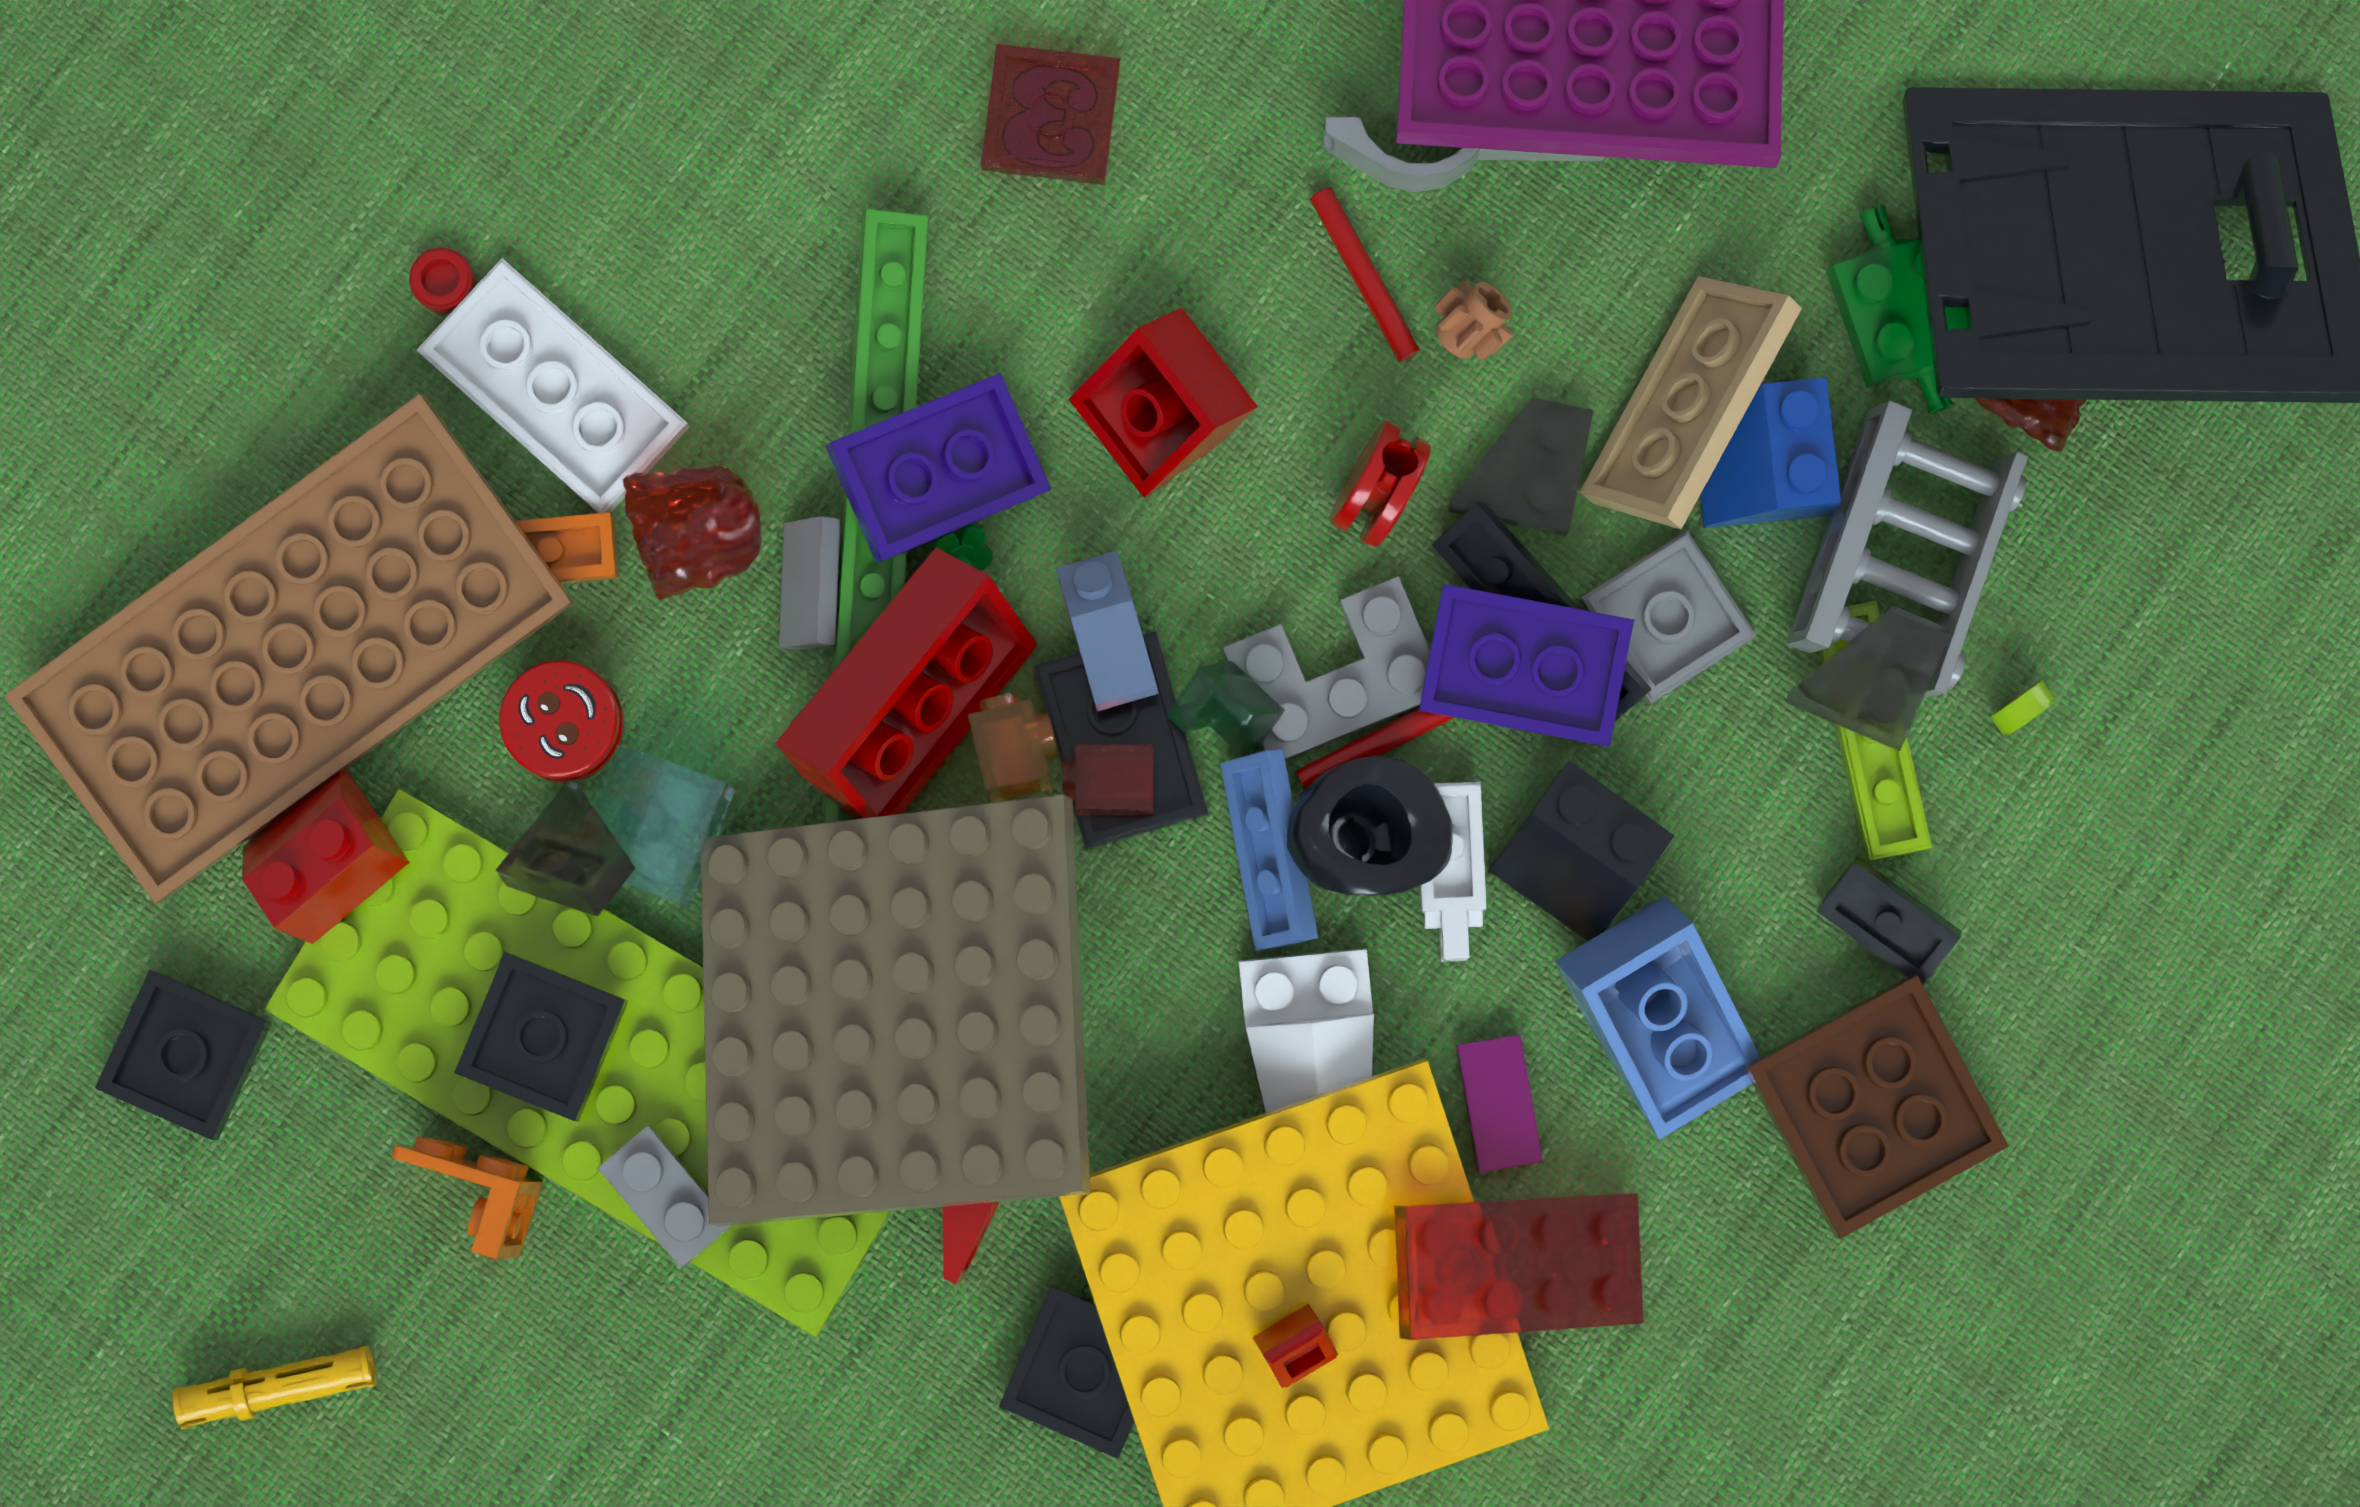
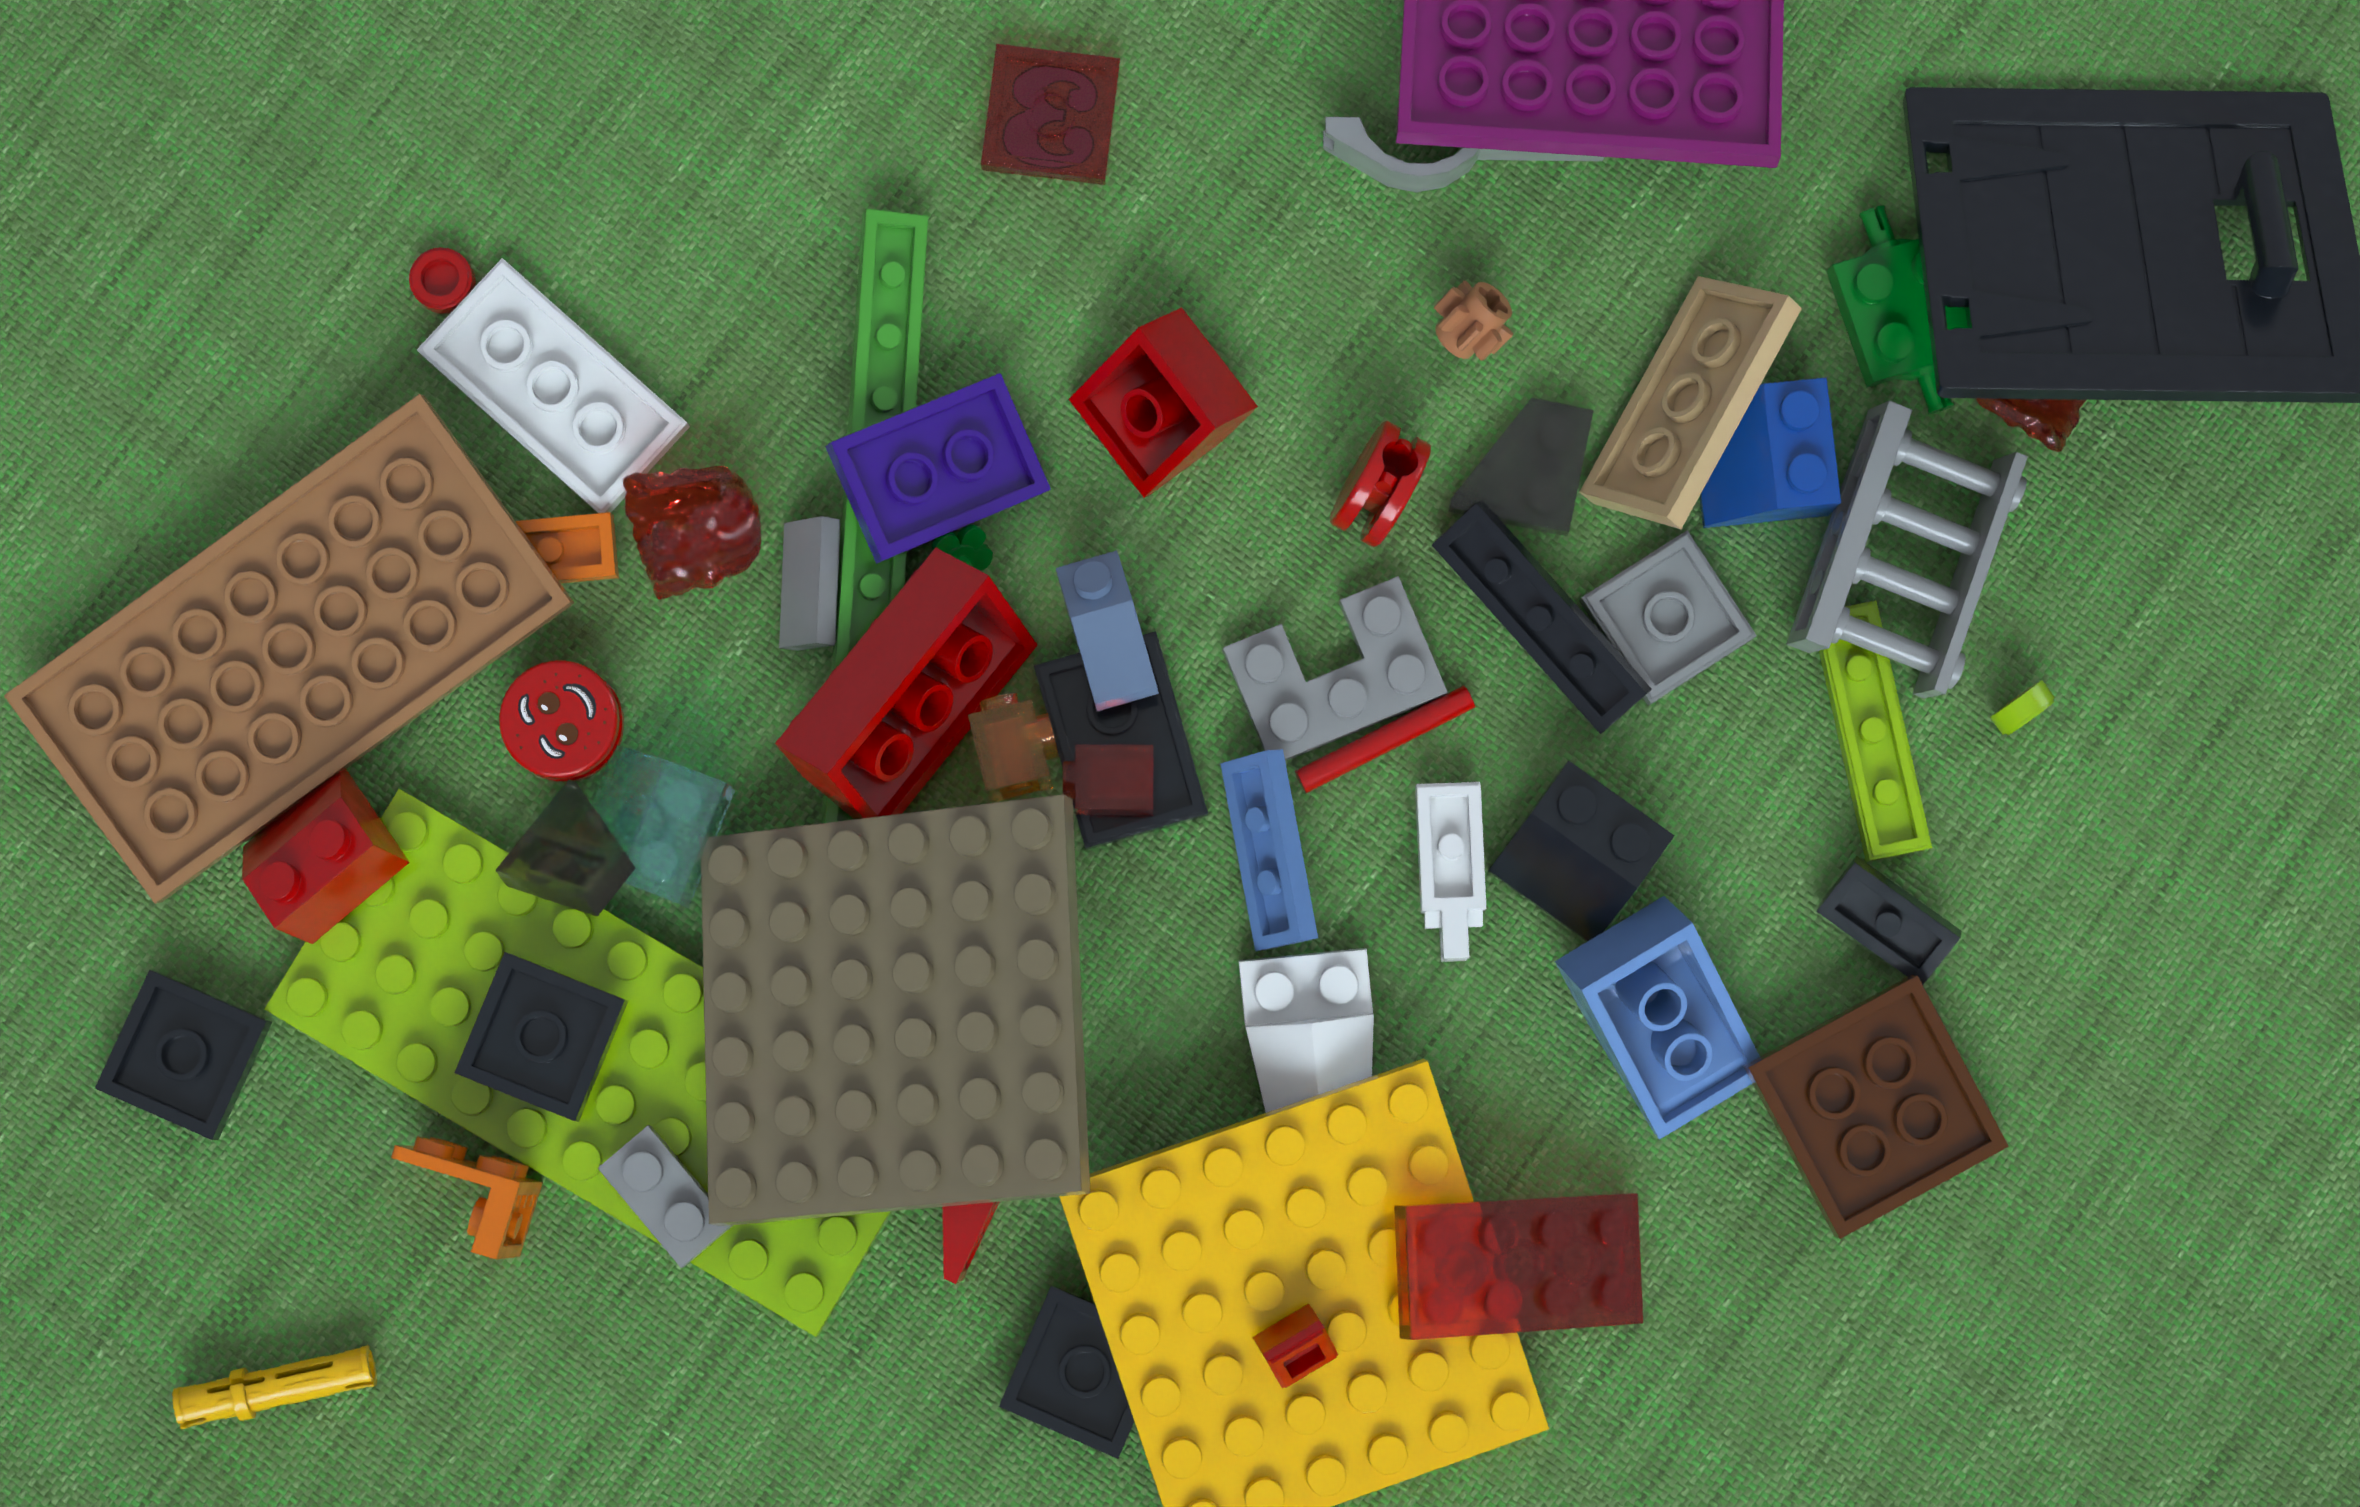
clear green panel [1167,661,1285,757] -> none
black hat [1287,755,1453,896] -> none
red bar [1309,187,1420,363] -> none
dark purple plate [1419,584,1635,747] -> none
magenta tile [1456,1034,1543,1173] -> none
clear smoke wing [1785,605,1953,751] -> none

